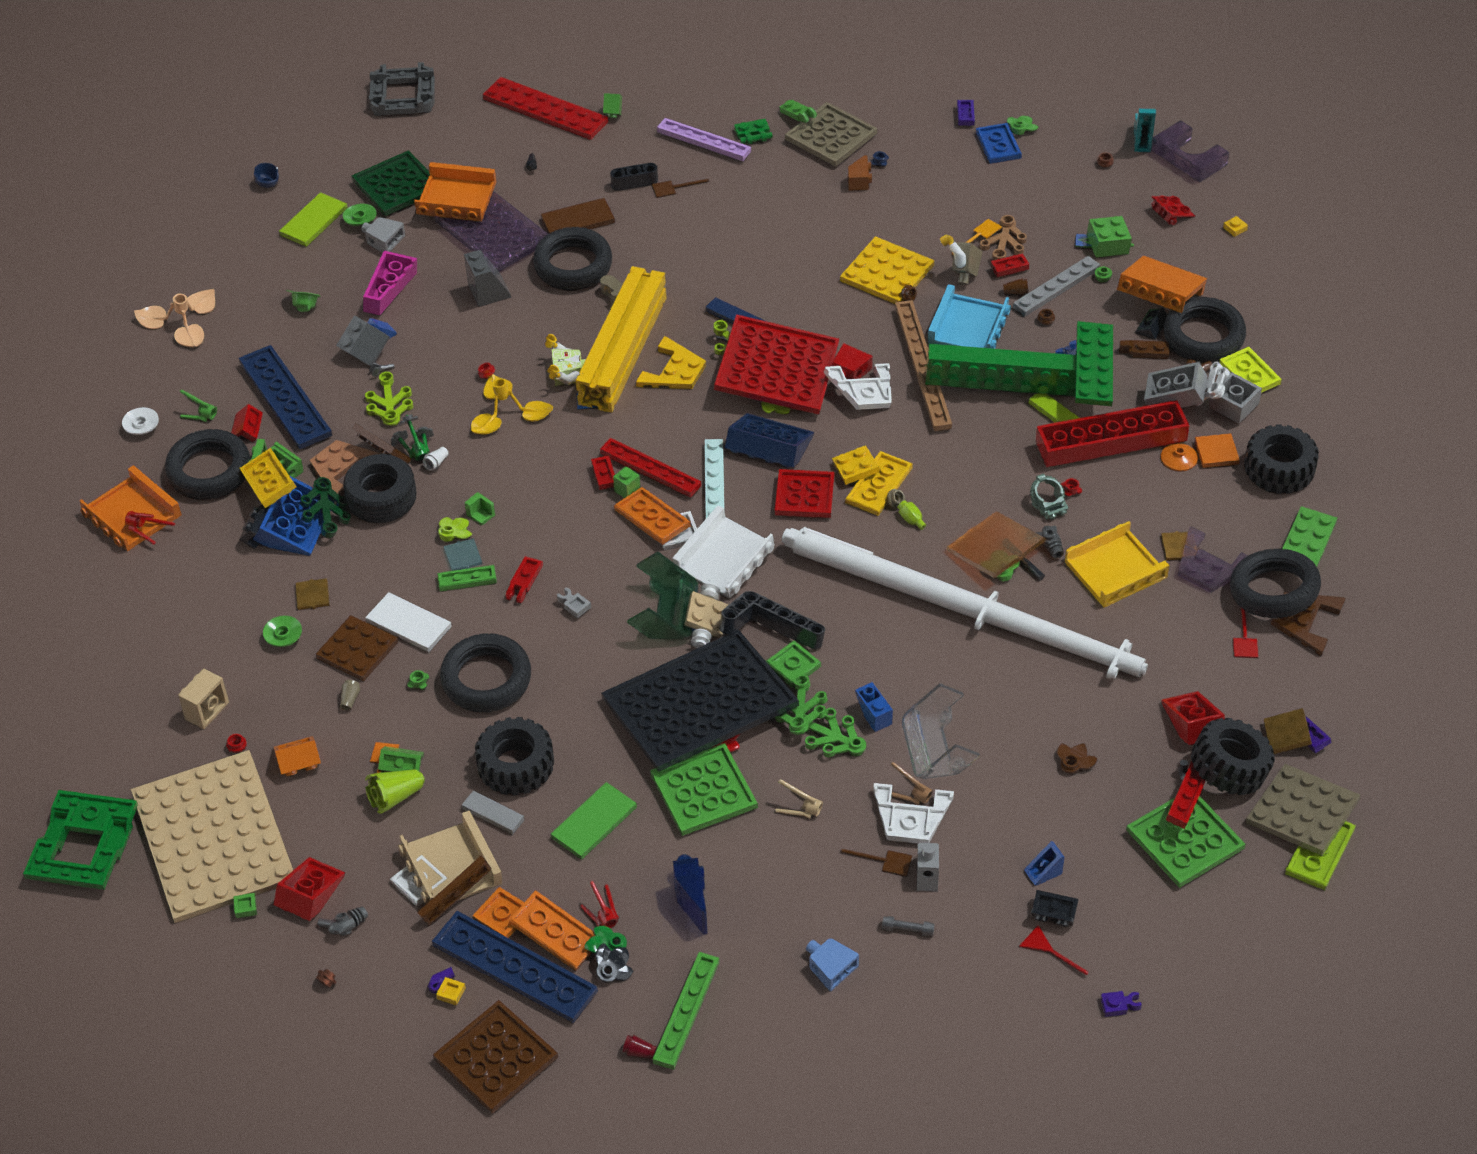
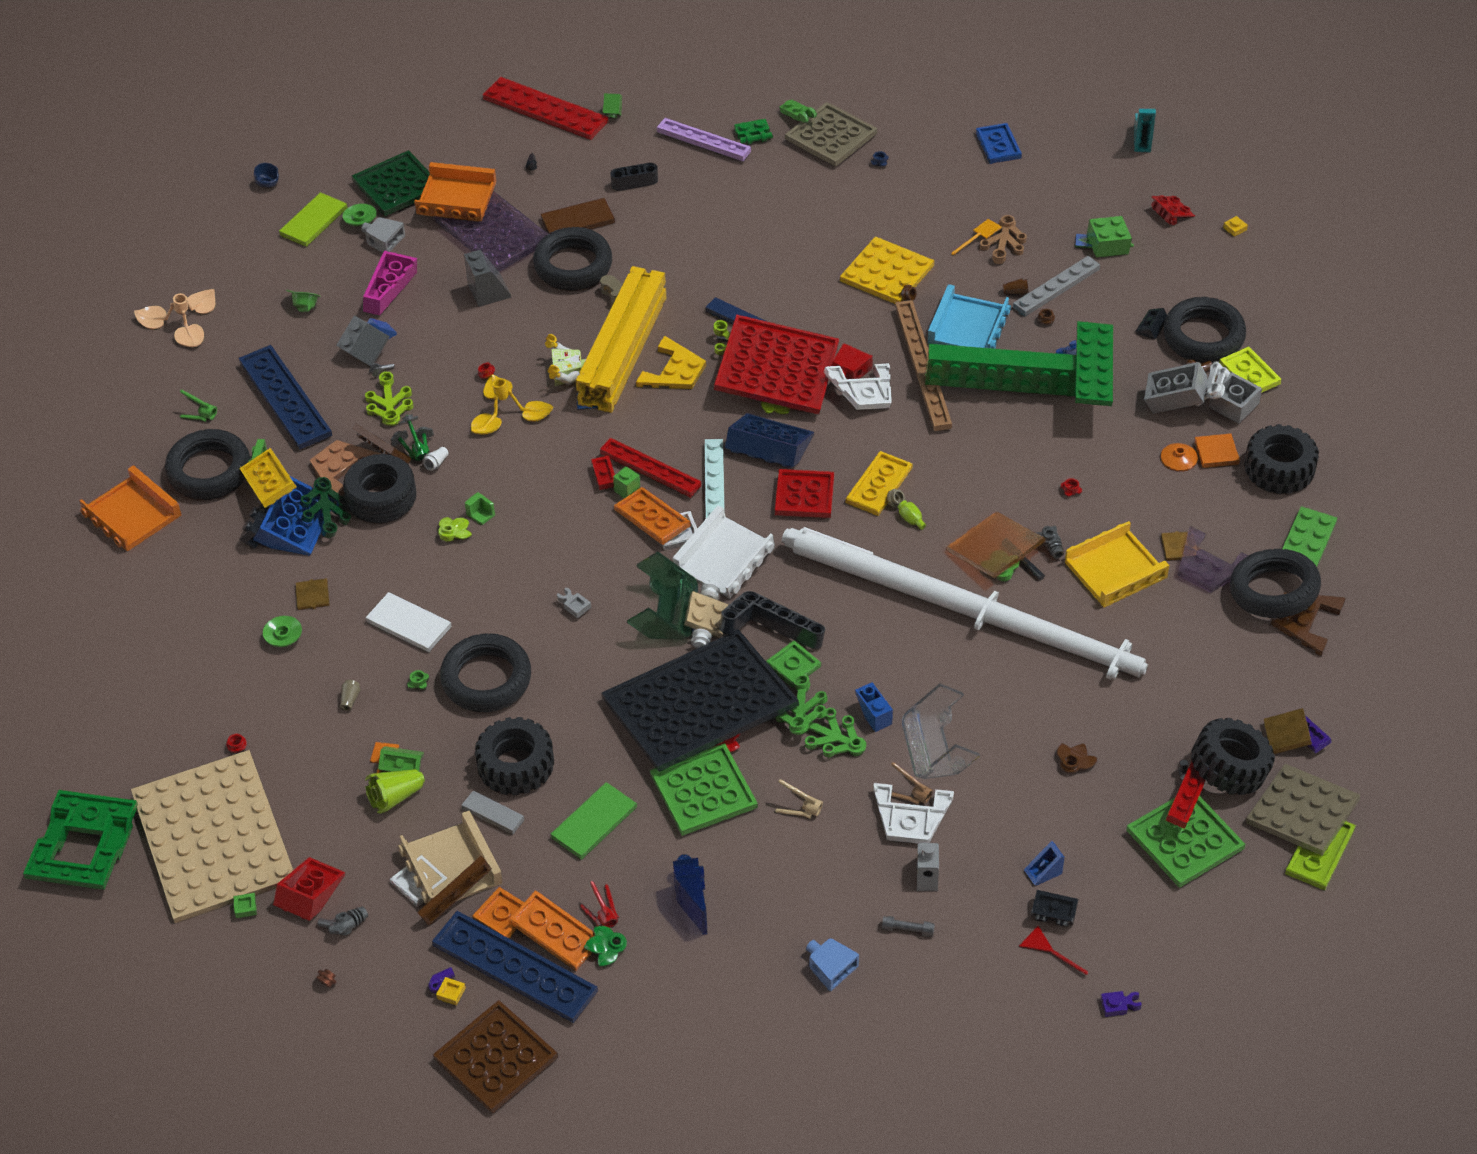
white dish [122,407,159,435] -> none
red plant [125,511,175,545] -> none
tan brick [178,669,229,729] -> none
red panel [231,404,263,442] -> none
bright green hinge [270,442,304,478] -> none
orange slope [273,736,321,776] -> none
reddish brown plate [316,615,398,682] -> none
dark grey plate [369,62,435,116] -> none
bright green tile [437,565,497,591] -> none
clear light blue piece [444,538,482,571] -> none
red hinge [505,556,543,603] -> none
black plate [595,943,633,983] -> none
dark red cone [622,1034,656,1059] -> none
reddish brown piece [652,179,709,198] -> none
bright green plate [653,952,719,1070] -> none
yellow plate [832,445,880,485] -> none
reddish brown piece [840,849,912,877] -> none
dark orange slope [848,155,872,191] -> none
dark tan torso [940,235,983,285] -> none
dark purple plate [957,100,975,126] -> none
red plate [991,253,1030,277] -> none
bright green plate [1007,116,1038,135] -> none
lime tile [1029,393,1079,423] -> none
sand green piece [1030,474,1068,520] -> none
red brick [1035,400,1190,467] -> none
bright green plate [1095,266,1112,282] -> none
copper plate [1097,152,1114,167] -> none
orange panel [1117,255,1207,313] -> none
reddish brown hinge [1119,340,1169,359] -> none
clear purple arch [1151,120,1229,182] -> none
red slope [1161,691,1225,745] -> none
red piece [1233,608,1258,658] -> none

